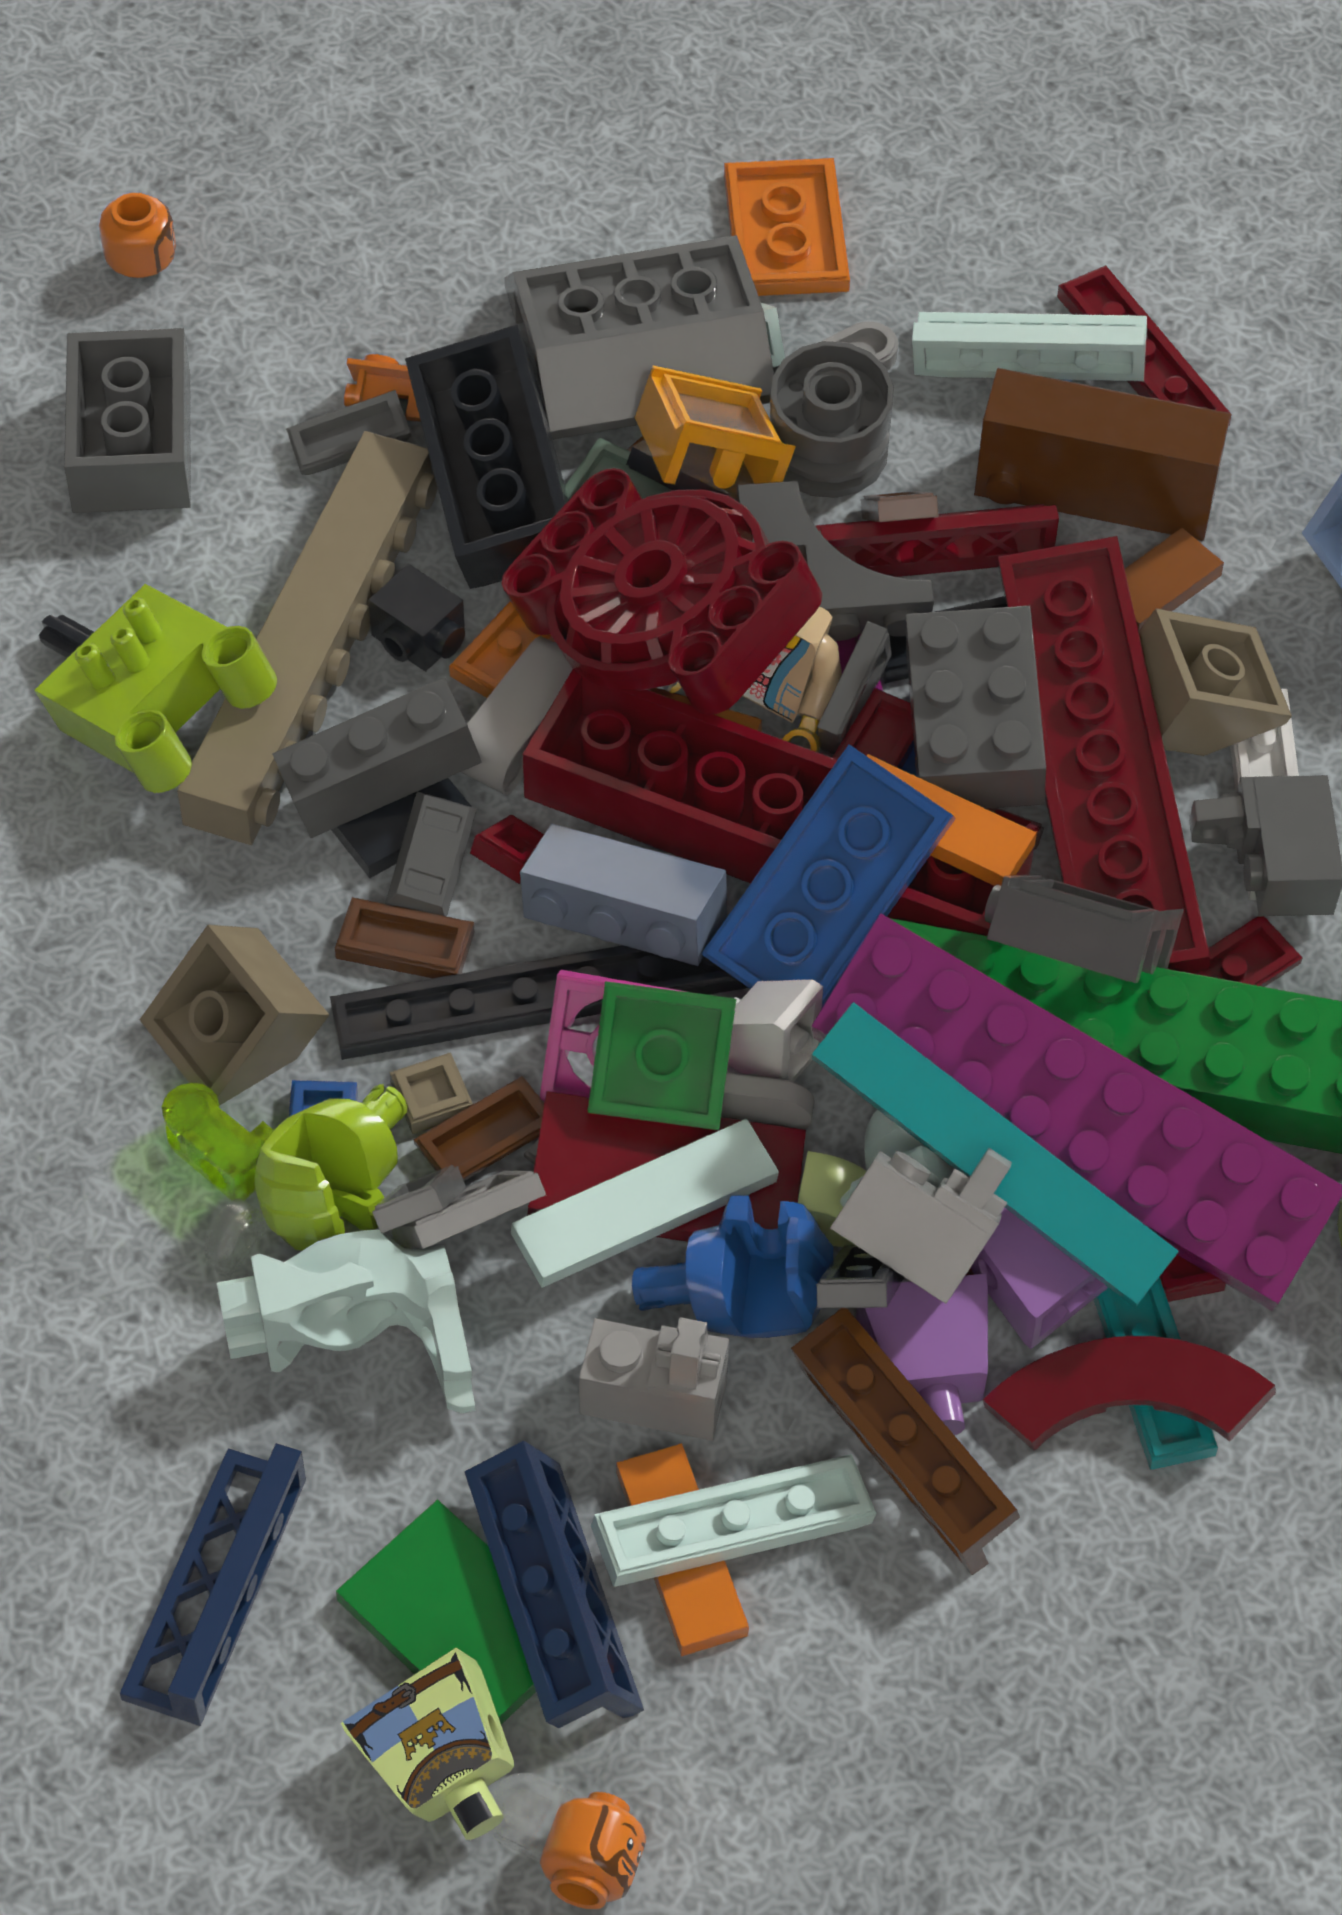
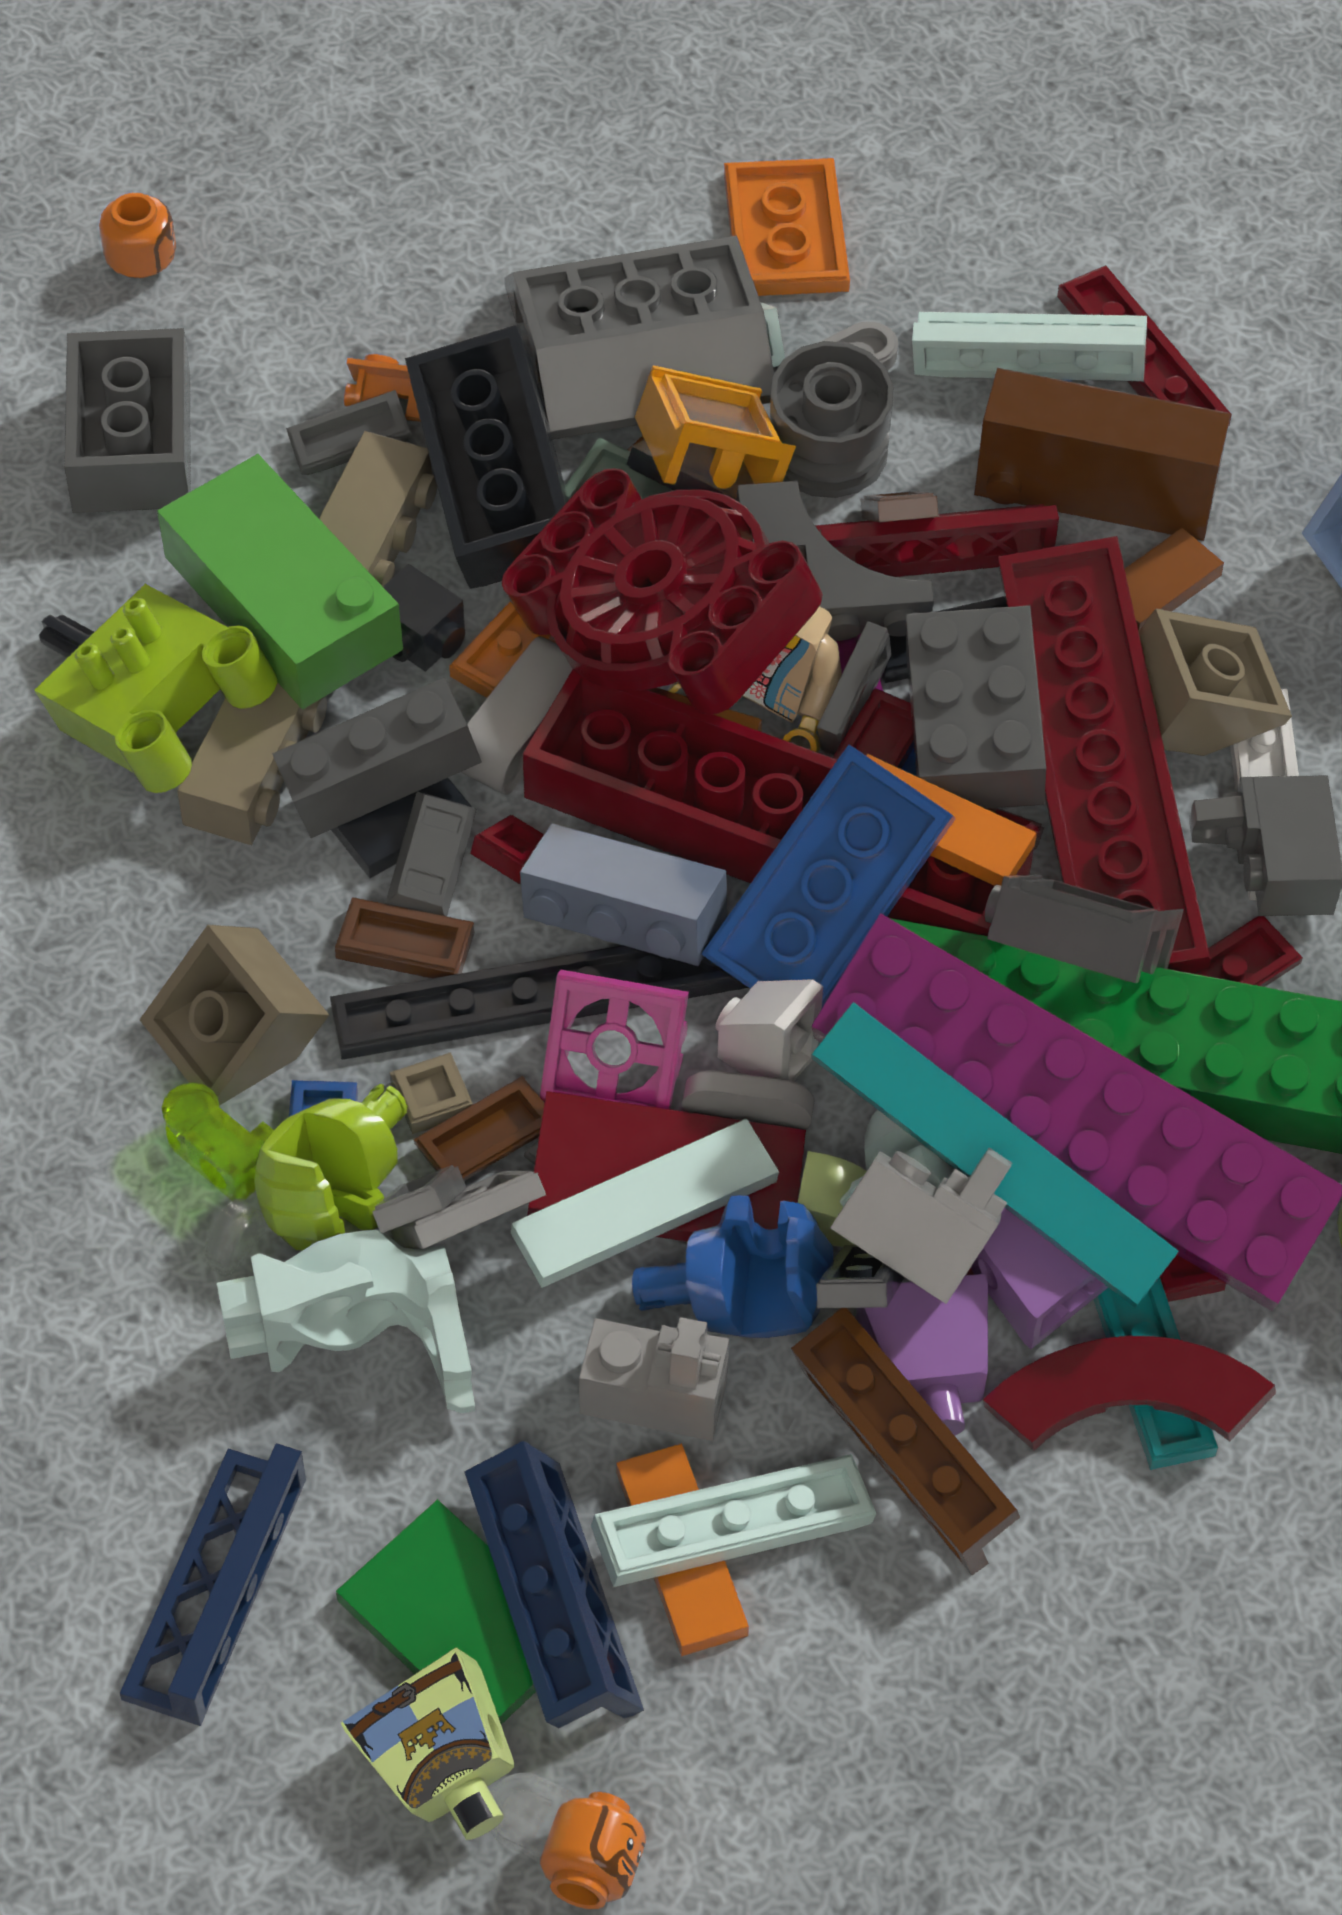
green tile [588,981,737,1130] -> none
none -> bright green brick [157,454,403,710]

